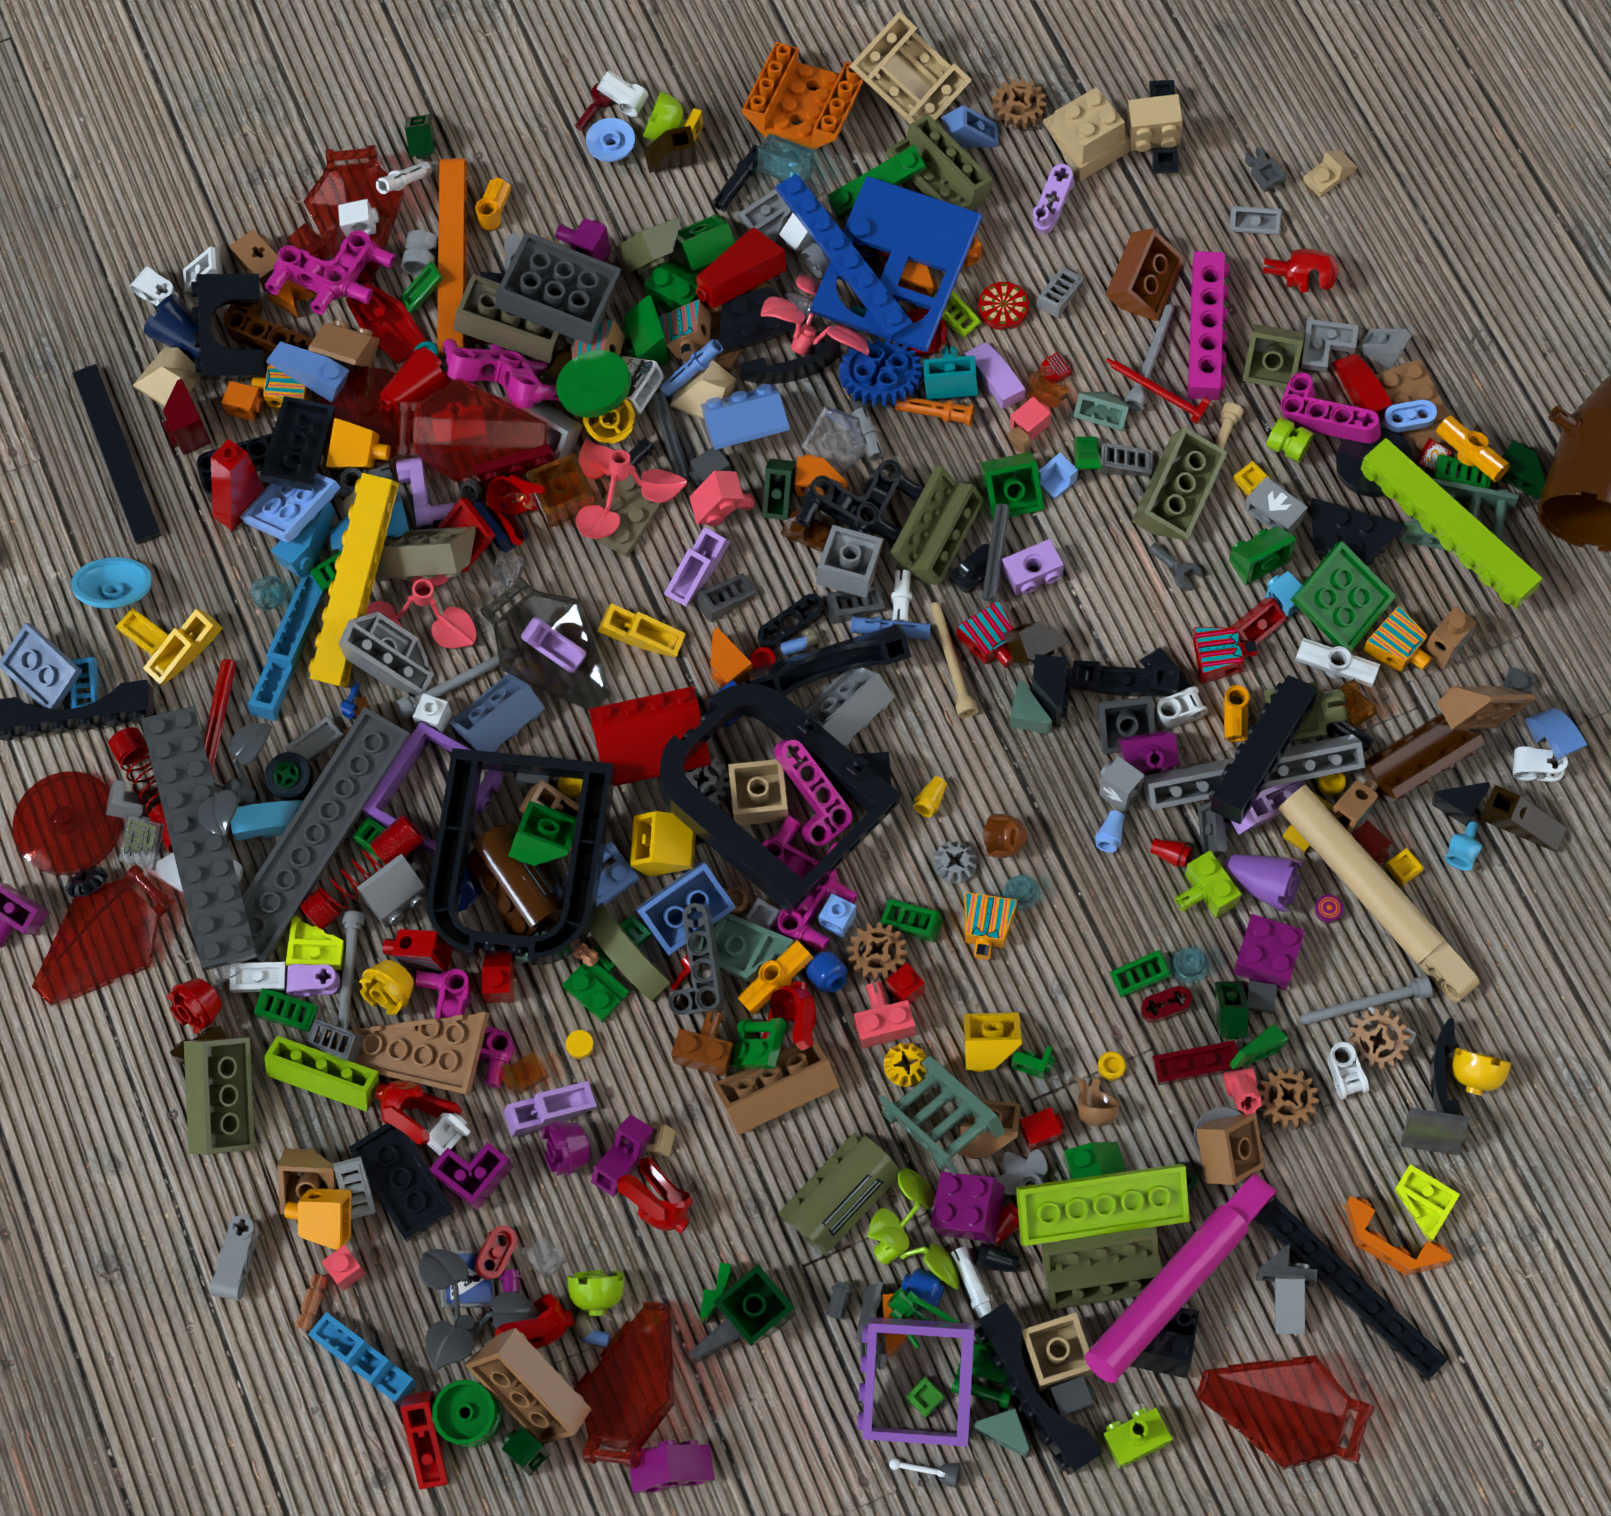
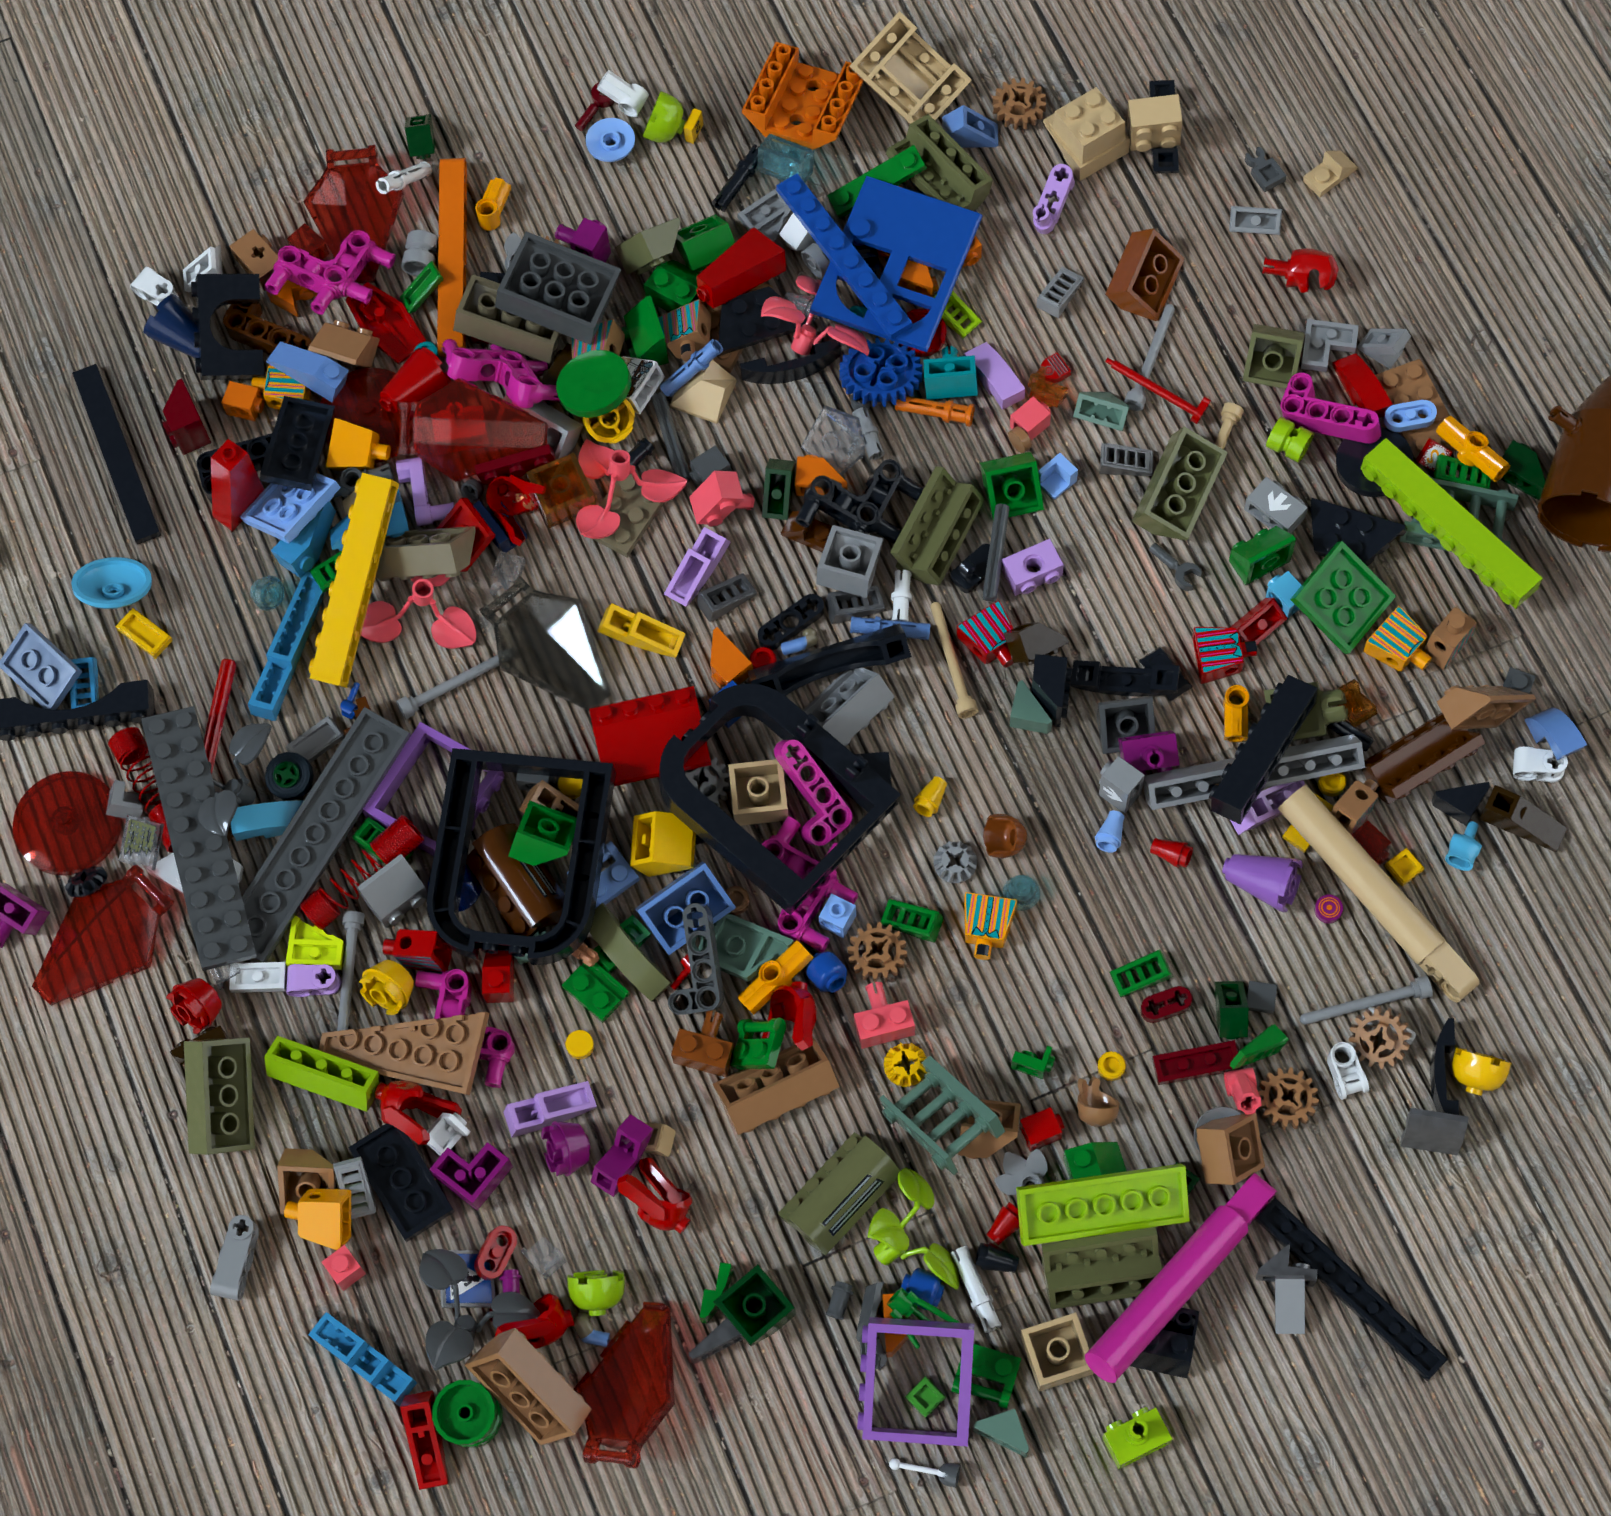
tan slope [133,348,200,407] -> none
yellow slope [143,609,223,685] -> none
green slope [254,988,318,1032] -> none
nougat axle [295,1274,328,1331] -> none
flat silver slope [306,1019,365,1063] -> none
white brick [338,199,379,237] -> none
light grey wedge [338,611,434,696] -> none
white brick [413,693,452,734] -> none
sand blue slope [448,673,545,752] -> none
clear orange bracket [501,1052,549,1094] -> none
dark green slope [502,1427,550,1476] -> none
lavender animal [521,617,586,673] -> none
magenta brick [628,1440,715,1493] -> none
dark brown slope [644,126,698,173] -> none
medium blue slope [700,384,790,450] -> none
light grey tile [744,897,781,930] -> none
red brick [886,963,925,1005] -> none
magenta brick [930,1172,1005,1242] -> none
yellow slope [964,1012,1022,1072] -> none
black arch [973,1302,1102,1475] -> none
red tile [978,282,1029,330] -> none
dark grey brick [1049,1376,1096,1418] -> none
green tile [1073,437,1102,469] -> none
white piece [1154,686,1209,730] -> none
clear light blue cone [1171,947,1209,984] -> none
lime brick [1174,850,1242,918] -> none
dark pink brick [1187,251,1229,400] -> none
clear red windscreen [1197,1355,1375,1470] -> none
dark grey plate [1198,801,1231,858] -> none
yellow tile [1233,461,1270,496] -> none
magenta brick [1233,914,1305,991] -> none
white piece [1295,638,1380,687] -> none
orange slope [1344,1195,1453,1276] -> none
neon yellow wing [1395,1164,1460,1242] -> none

